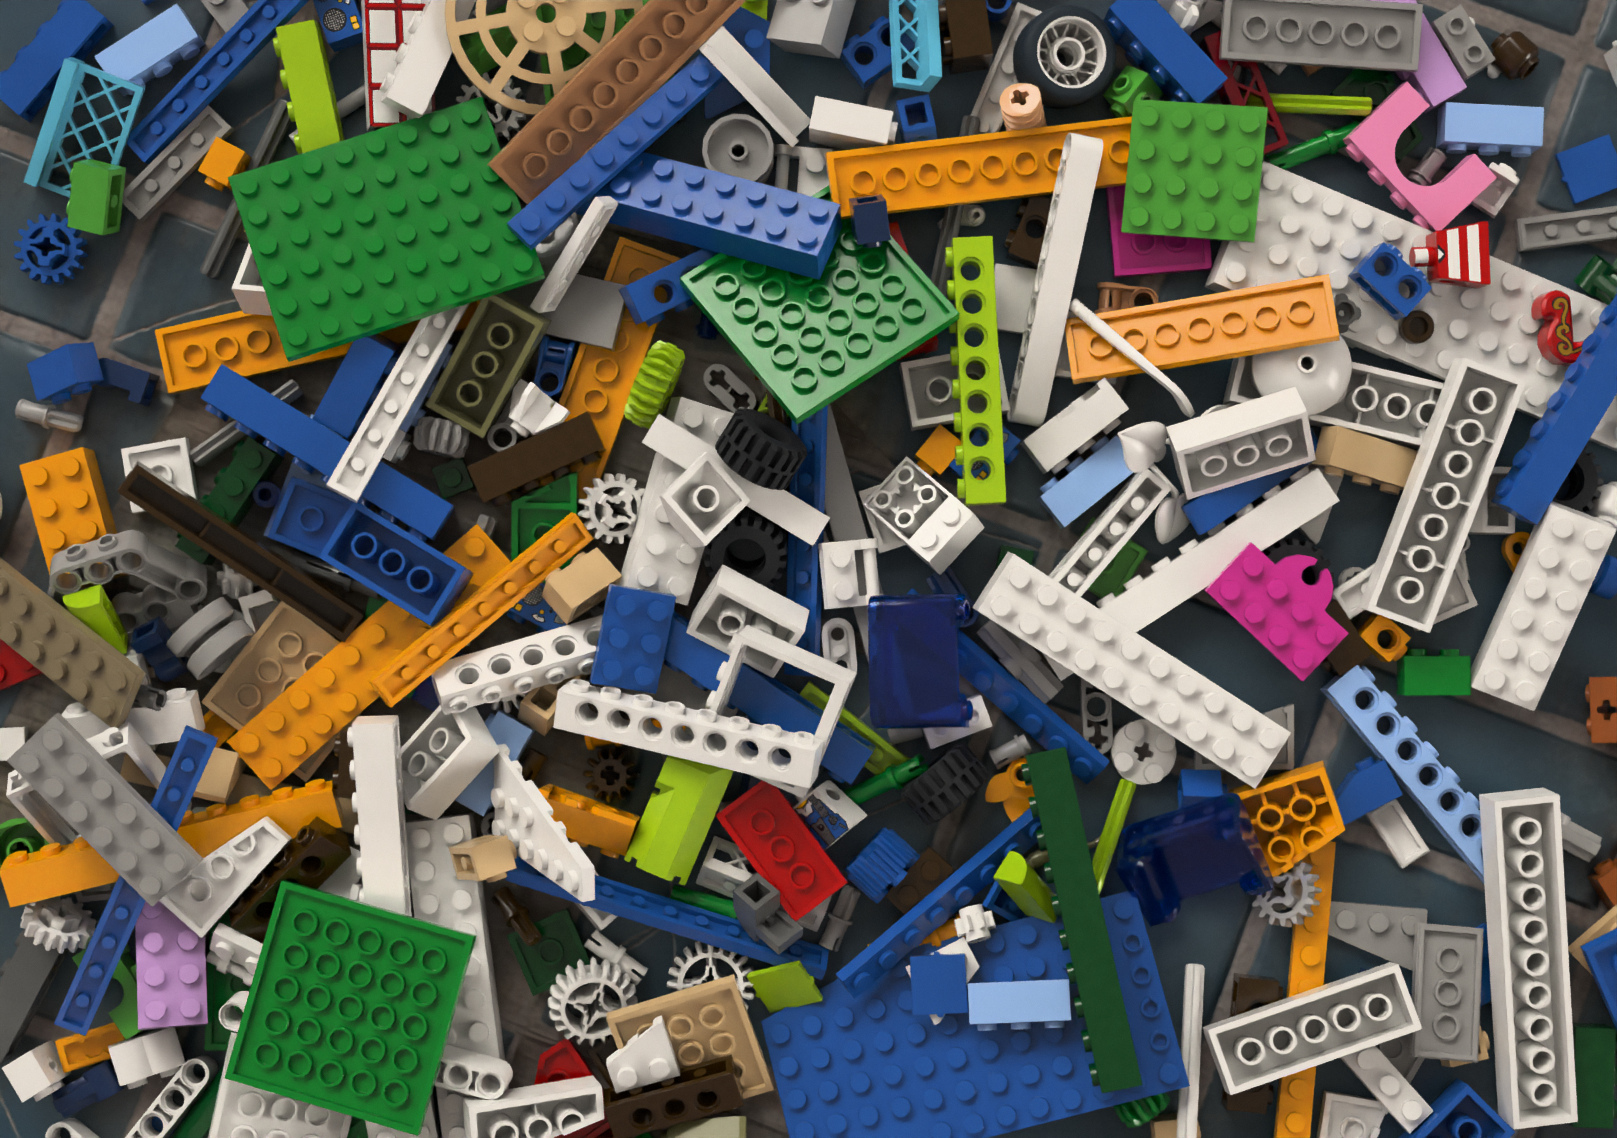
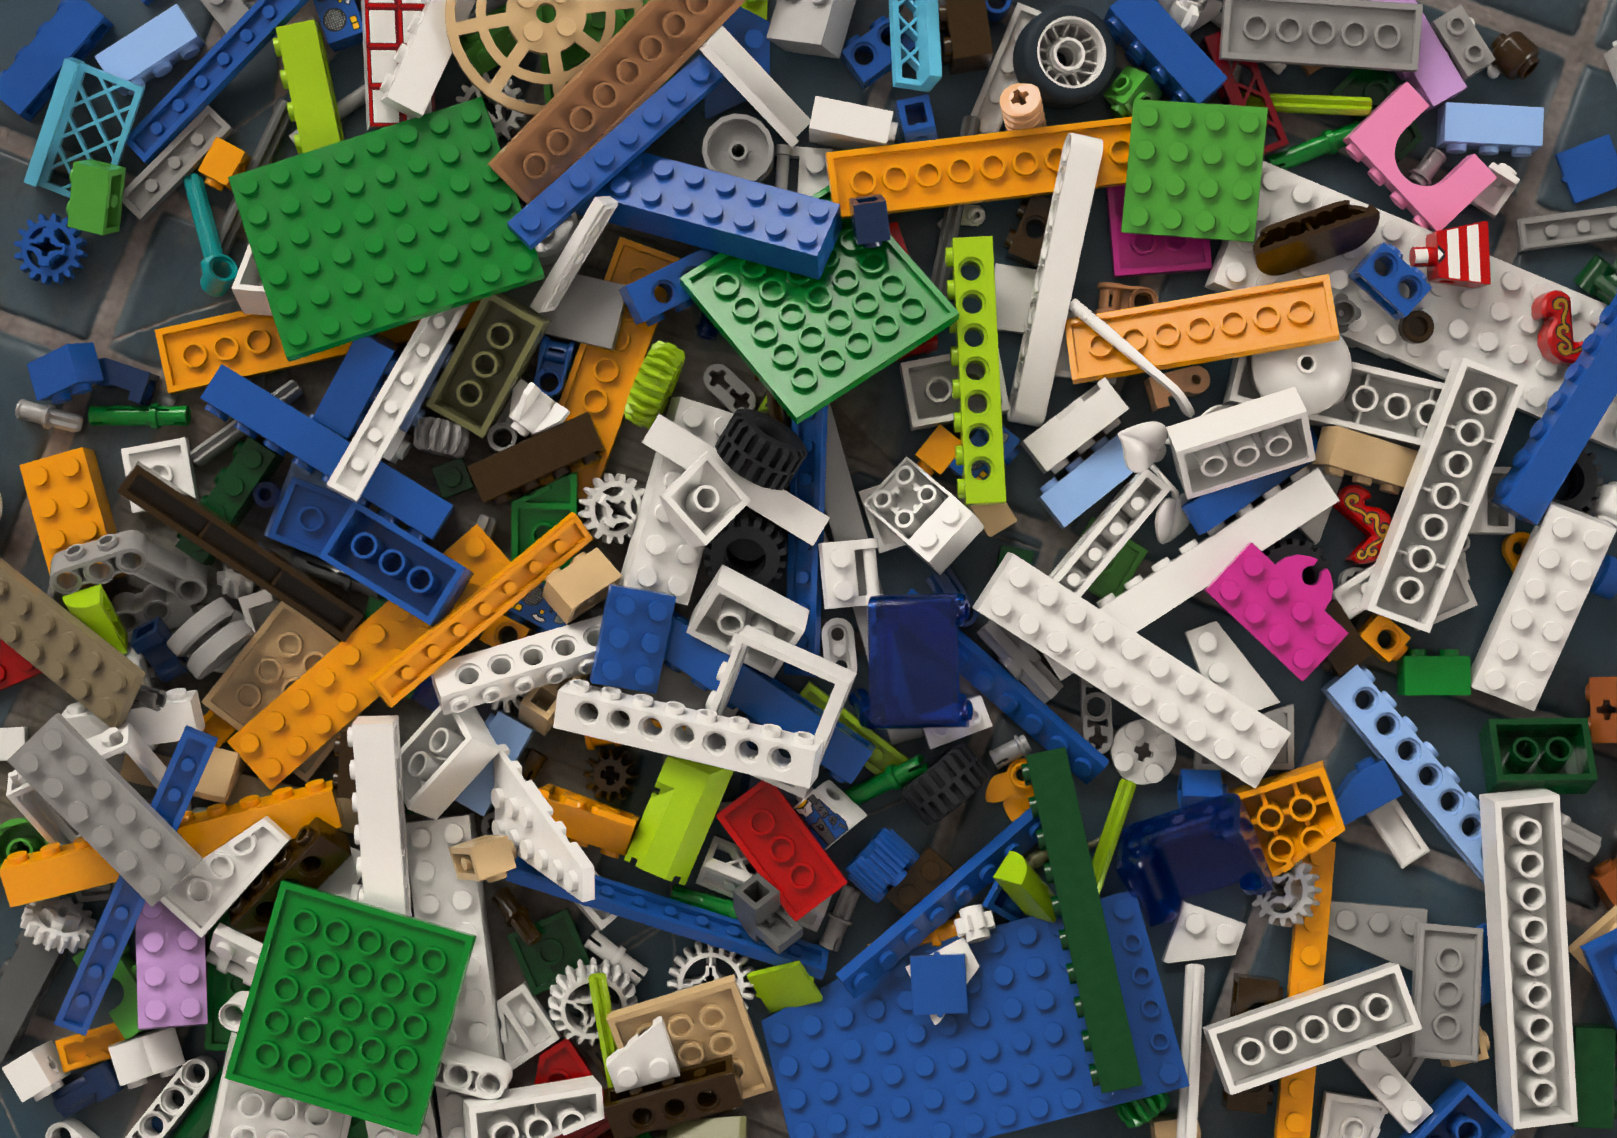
light blue brick [968,979,1071,1031] -> none
none -> green pin [88,403,191,429]
none -> teal axle [183,173,238,297]
none -> light orange brick [479,614,533,647]
none -> white wing [496,981,562,1070]
none -> lime axle [588,972,618,1088]
none -> clear blue pin [848,689,883,729]
none -> tan panel [967,503,1017,537]
none -> light nougat leg [1144,366,1210,412]
none -> white wing [1162,901,1246,963]
none -> white wing [1184,621,1280,711]
none -> dark brown brick [1253,200,1380,276]
none -> red animal [1333,485,1392,565]
none -> dark green brick [1479,718,1598,794]

